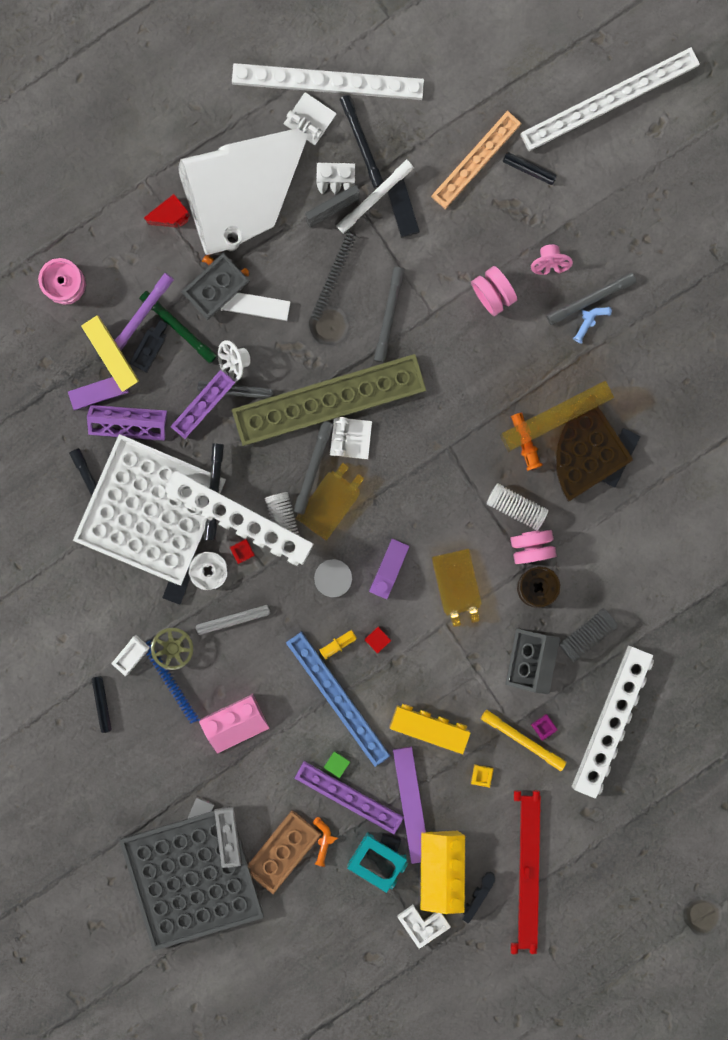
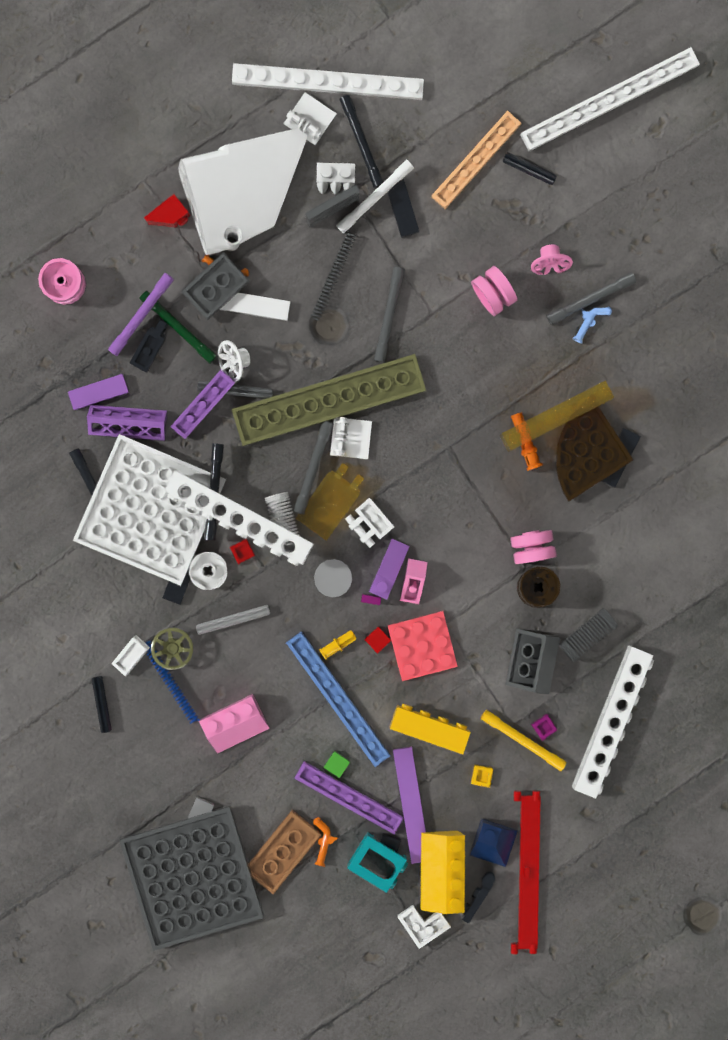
light yellow tile [81,316,140,392] -> none
light grey tile [214,807,242,868] -> none
clear yellow tile [431,549,482,627] -> none
white piece [487,483,548,531] -> none
none -> white plate [345,498,394,548]
none -> magenta tile [361,594,381,605]
none -> coral plate [387,611,458,681]
none -> bright pink slope [400,559,427,604]
none -> dark blue slope [469,818,518,867]

